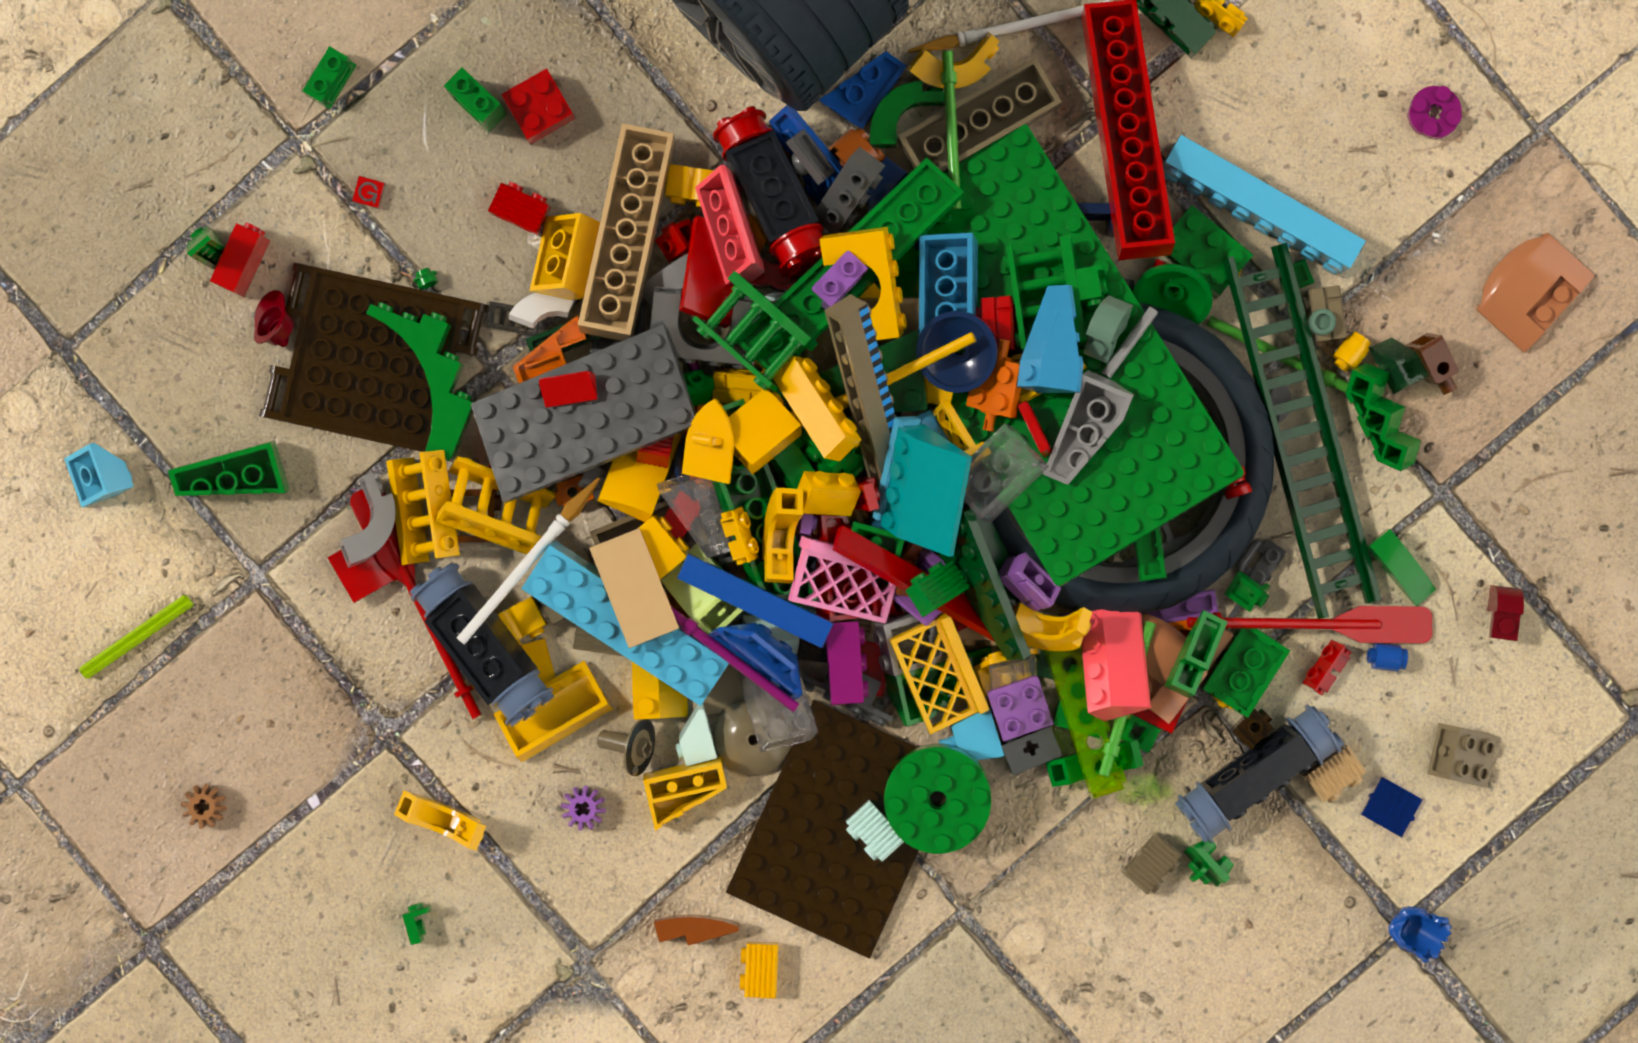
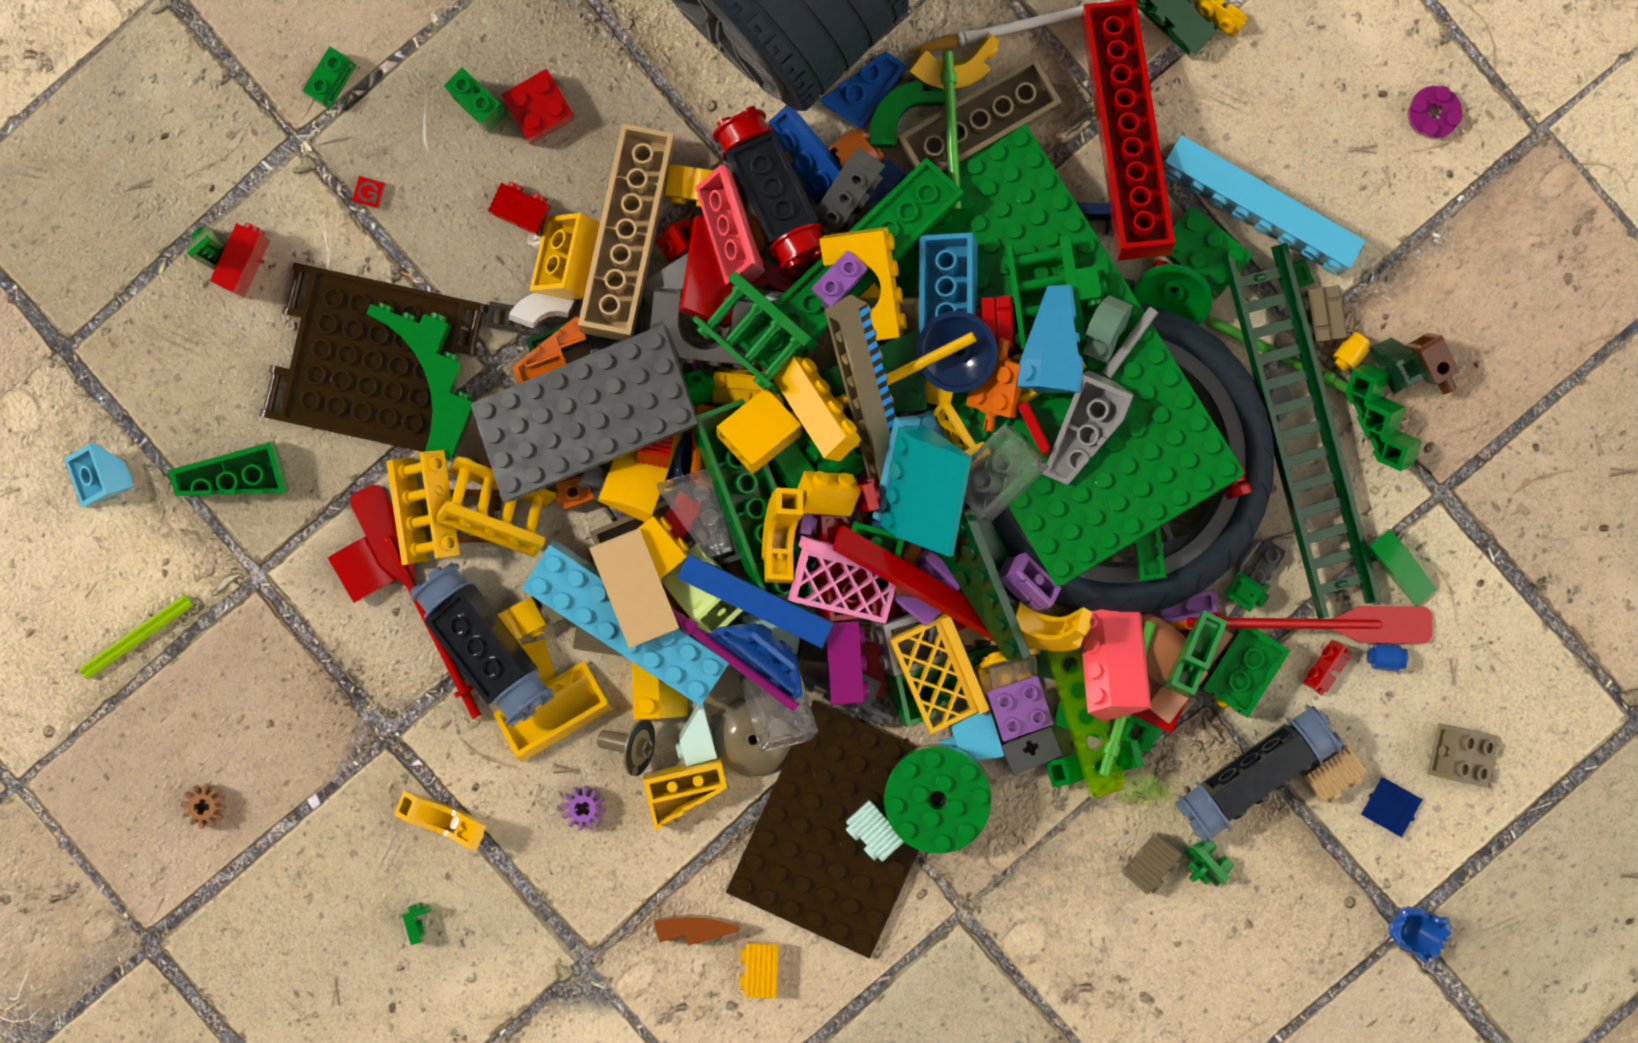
dark red piece [254,290,294,347] -> none
light grey arch [339,472,396,568] -> none
green plate [413,268,439,290] -> none
white piece [457,477,600,645] -> none
red slope [539,371,598,408] -> none
yellow shield [682,399,734,484] -> none
yellow hinge [720,507,759,565] -> none
dark grey tile [786,129,835,185] -> none
green brick [905,561,969,617] -> none
dark brown brick [1230,708,1273,750] -> none
sand green tile [1308,309,1336,336] -> none
nougat slope [1477,233,1595,353] -> none
dark red brick [1487,585,1524,641] -> none

